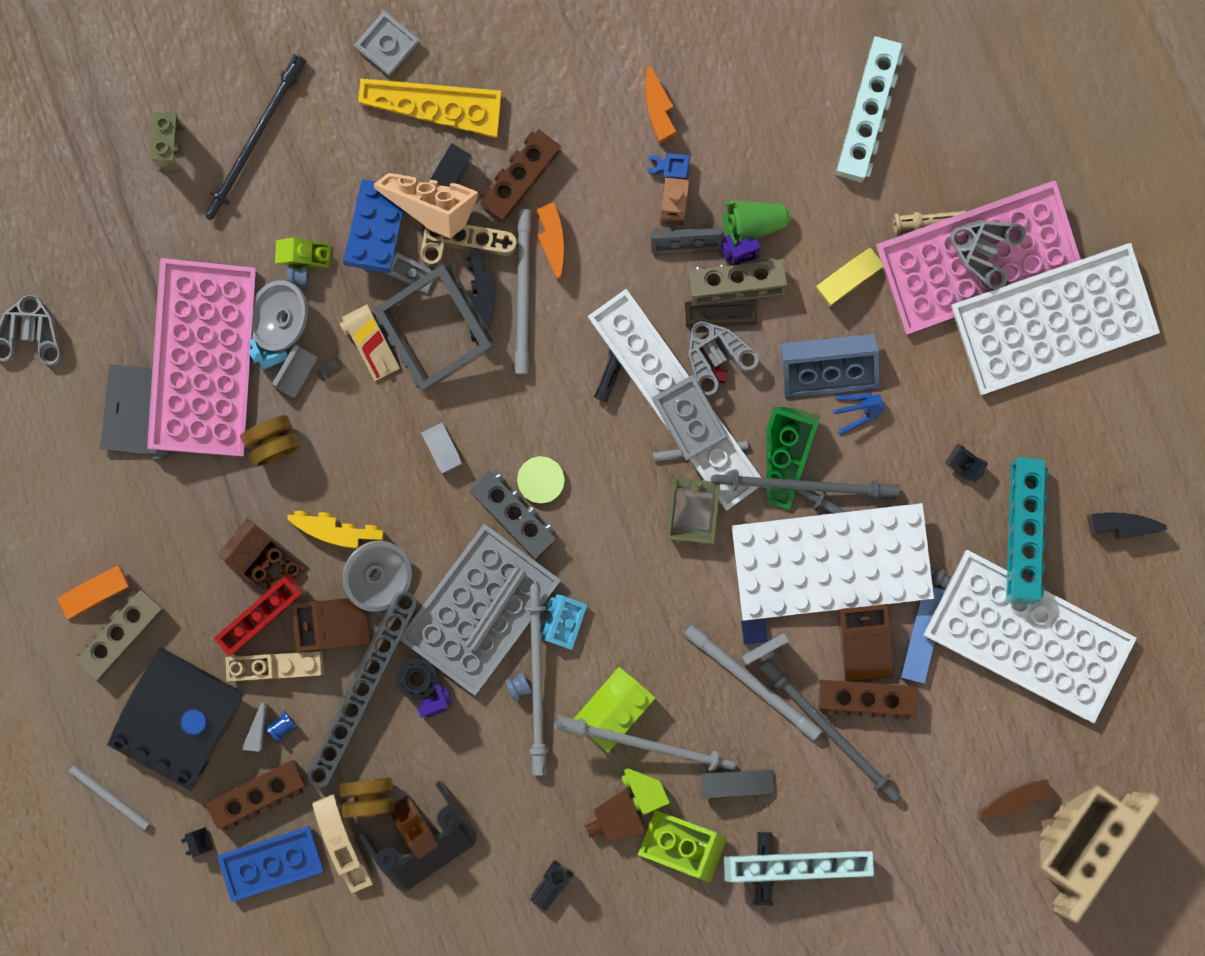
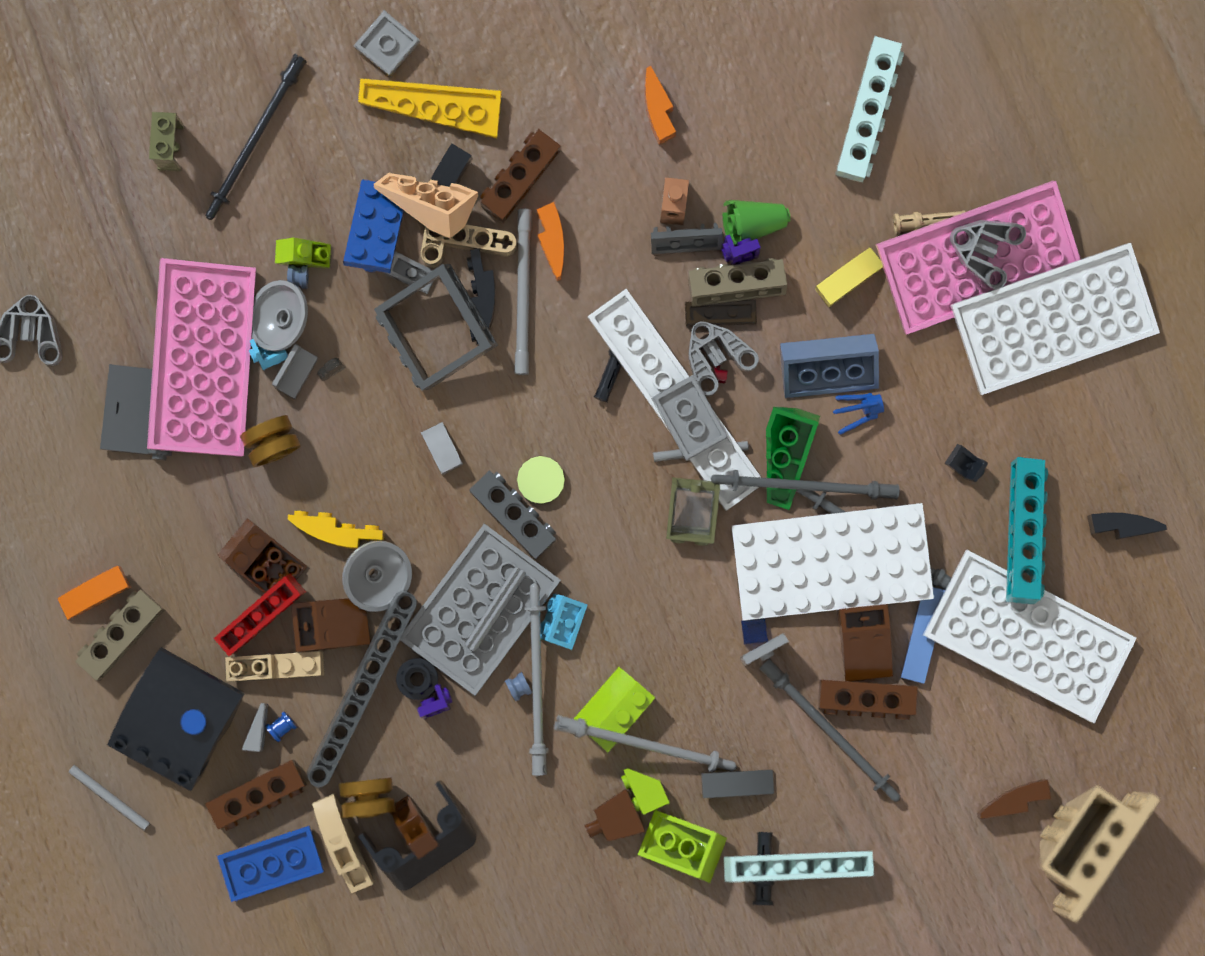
black tile [181,827,214,857] -> none
tan door [339,304,400,381] -> none
black piece [529,860,574,911] -> none
blue plate [647,153,691,180] -> none
light grey piece [683,624,822,741] -> none

